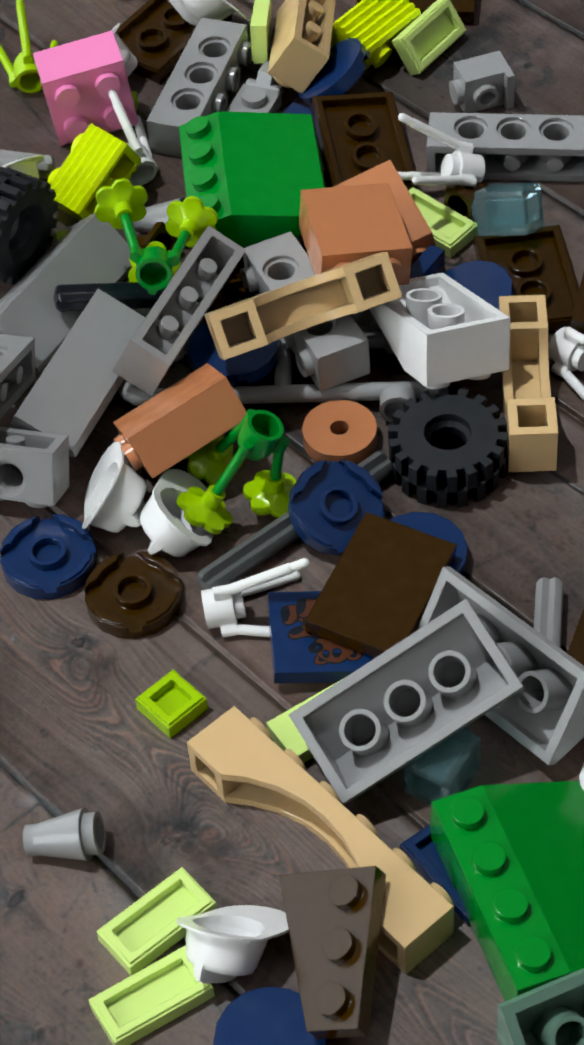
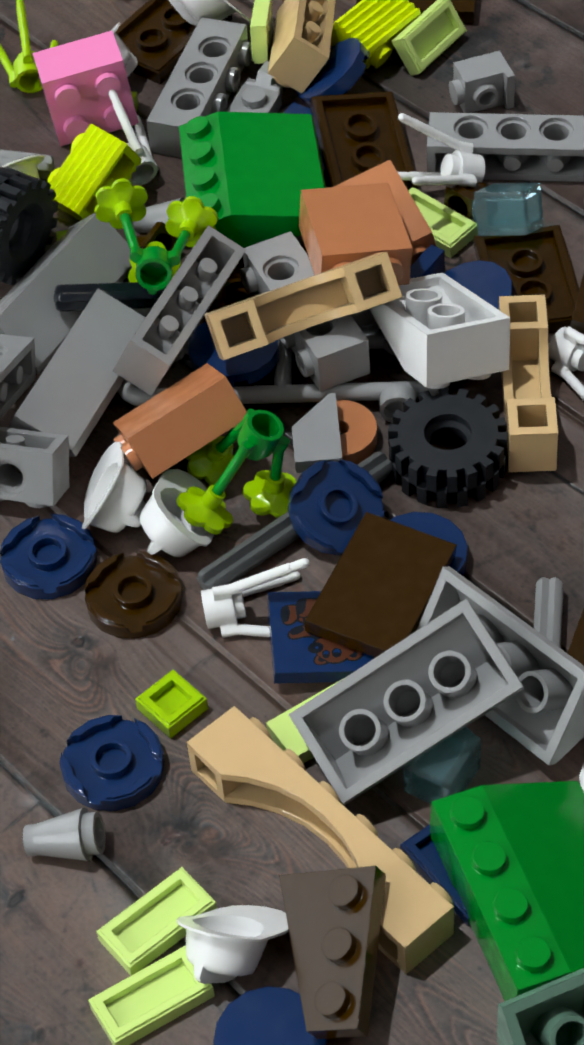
none -> dark blue tile [59,715,165,811]
none -> light grey tile [292,393,343,473]

